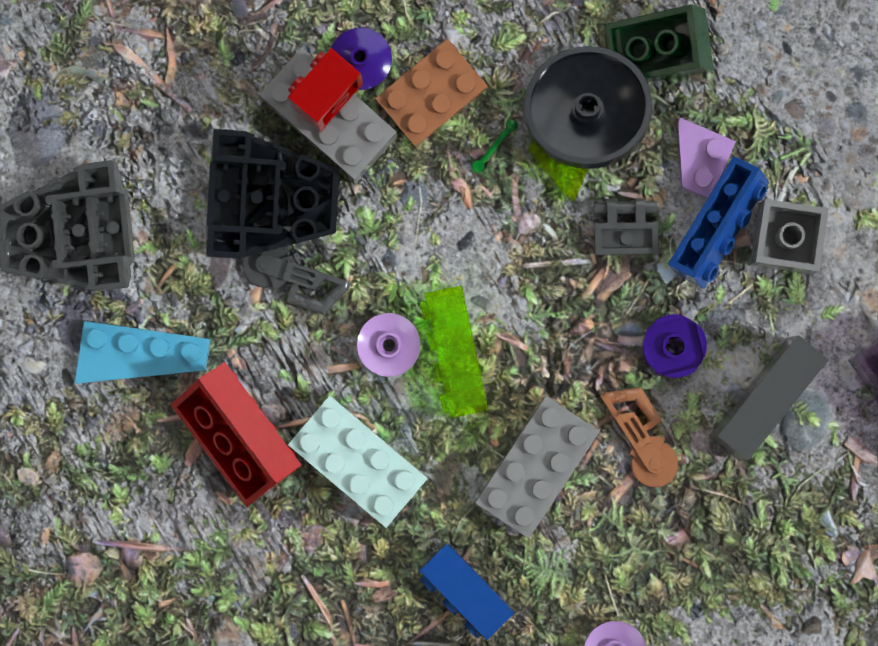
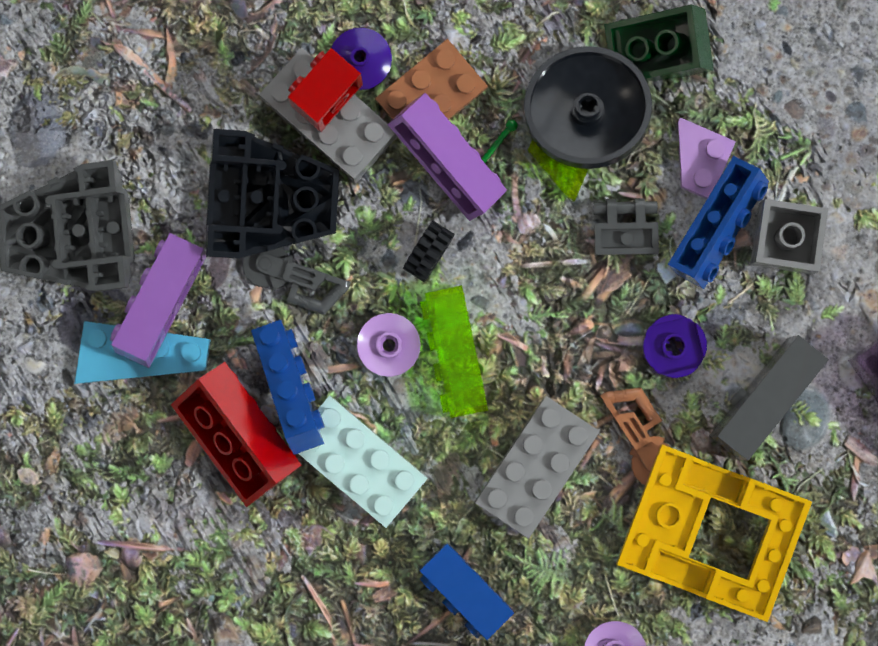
none -> medium lavender brick [110,233,206,368]
none -> blue brick [251,320,325,455]
none -> medium lavender brick [387,93,507,221]
none -> black tyre [403,221,455,282]
none -> yellow piece [616,444,812,622]

